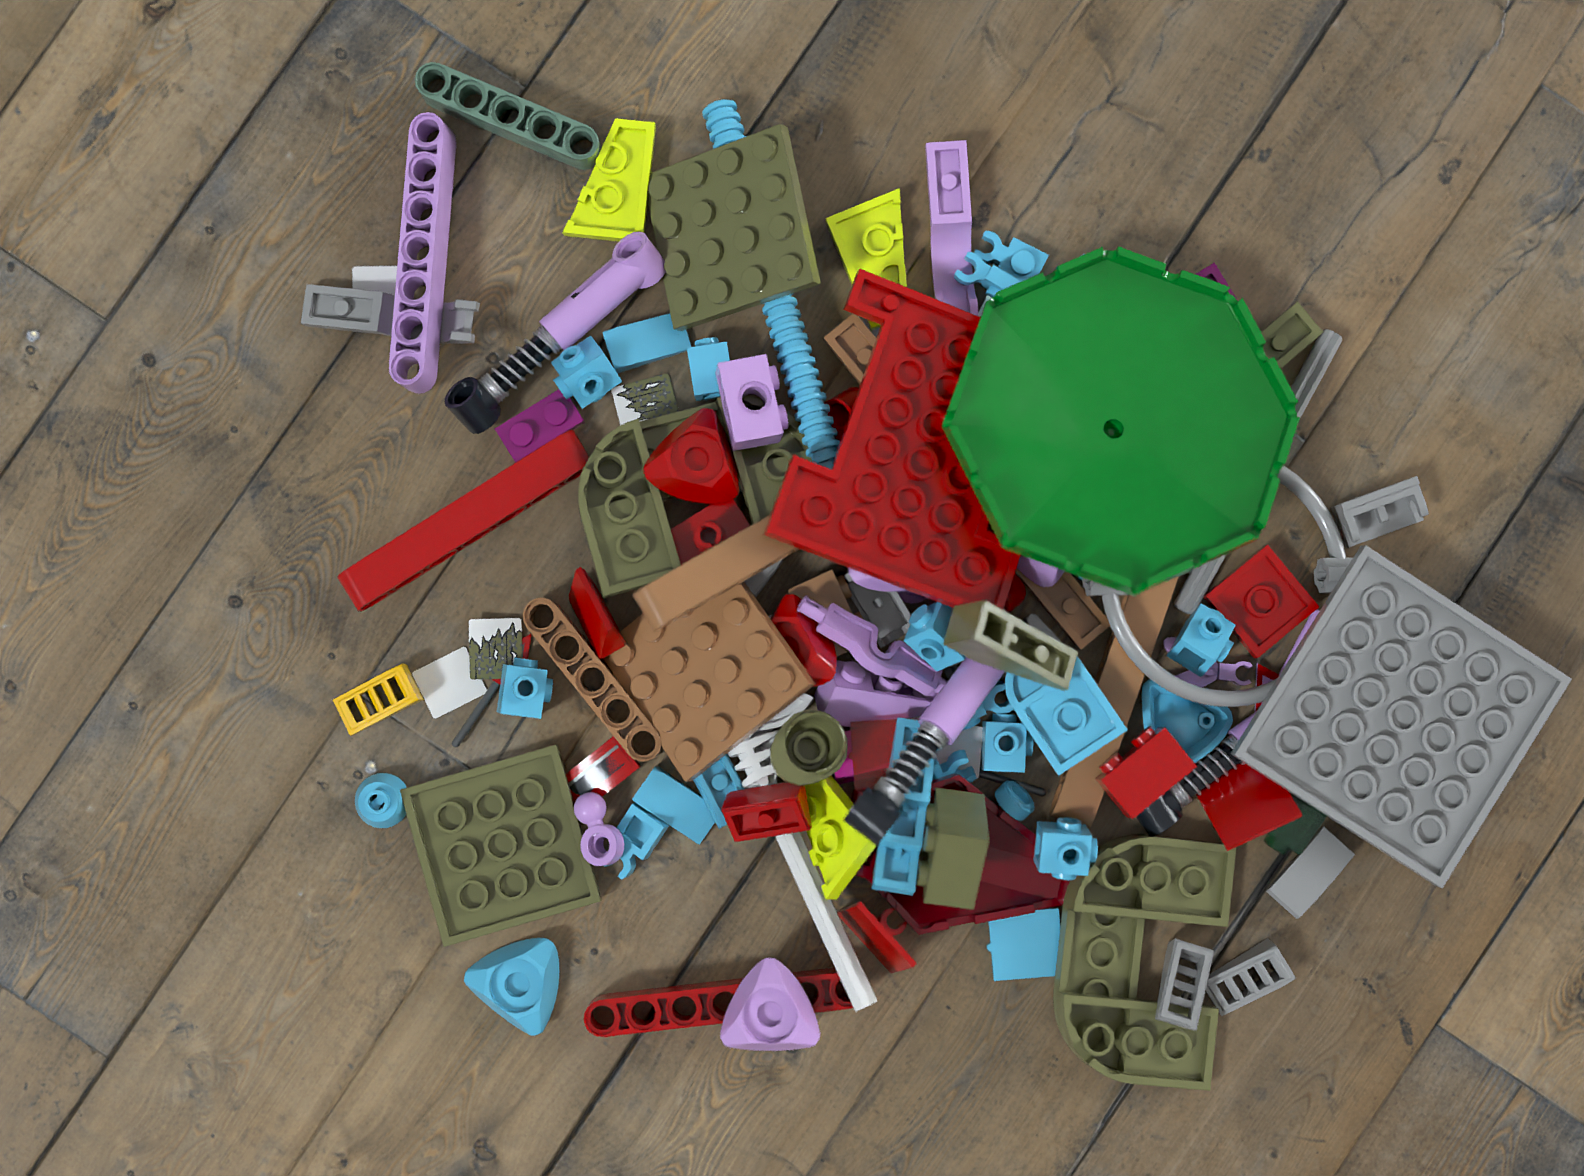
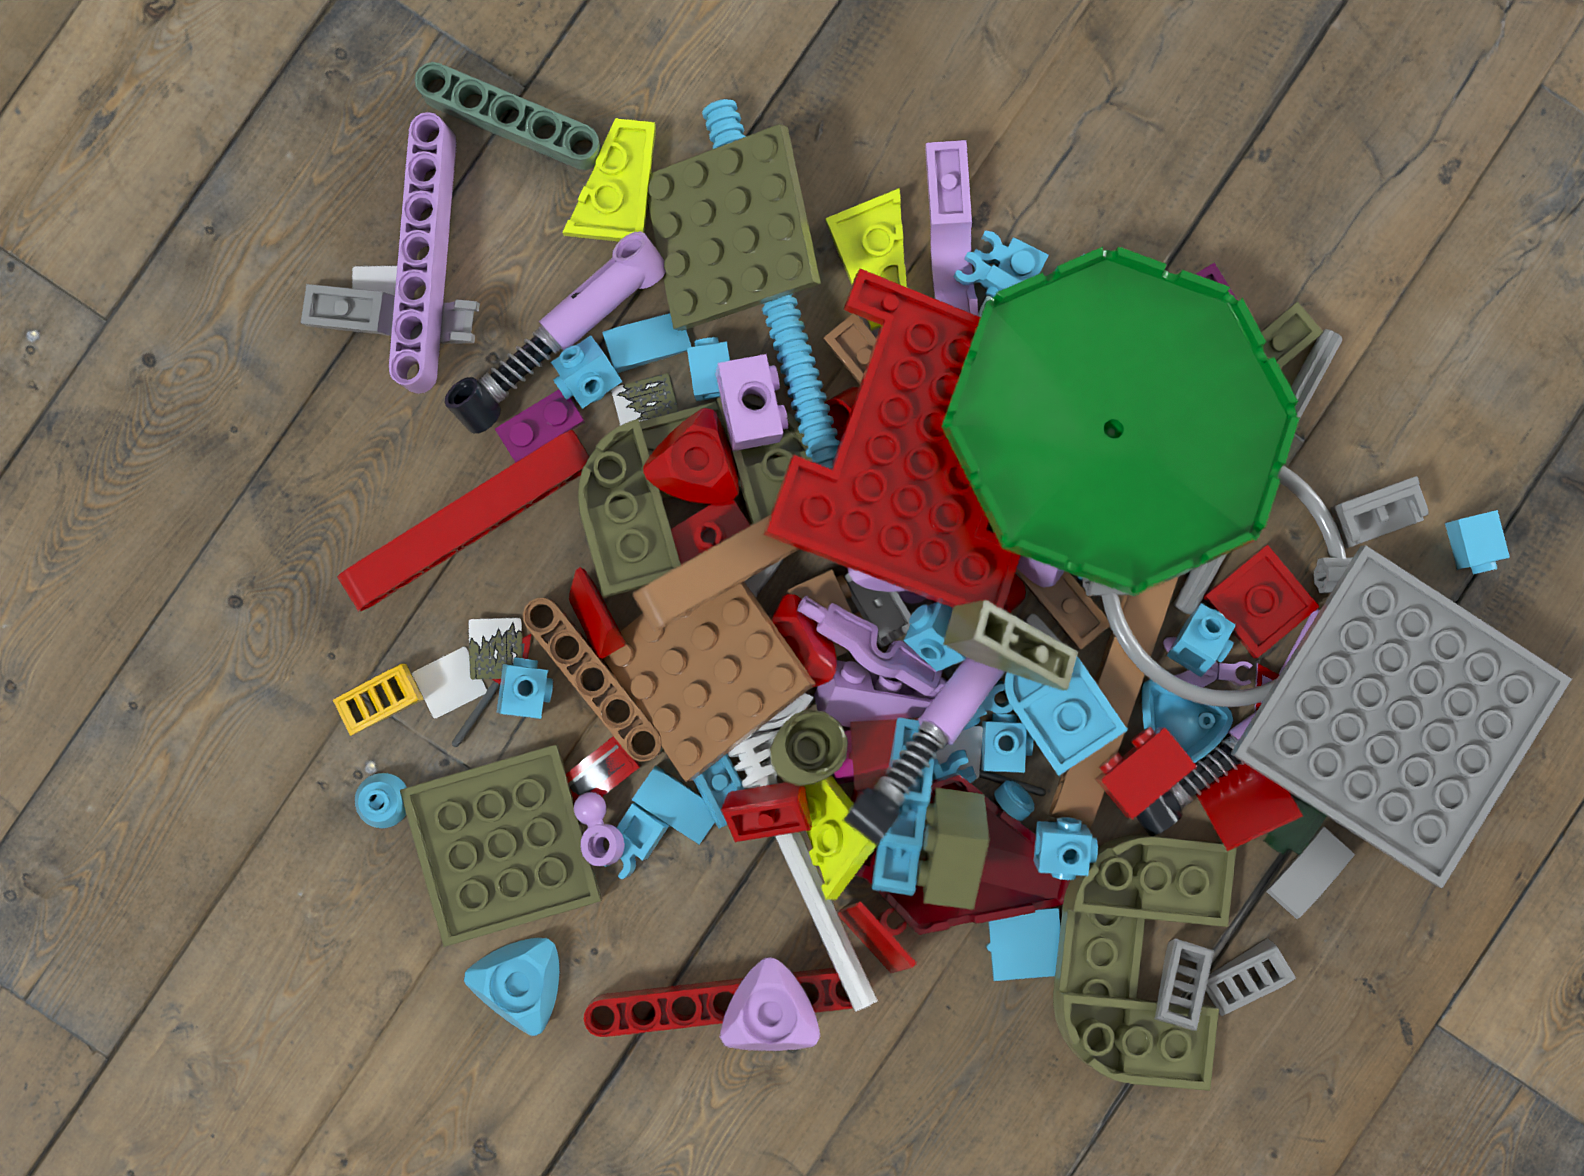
none -> medium azure brick [1445,510,1510,574]

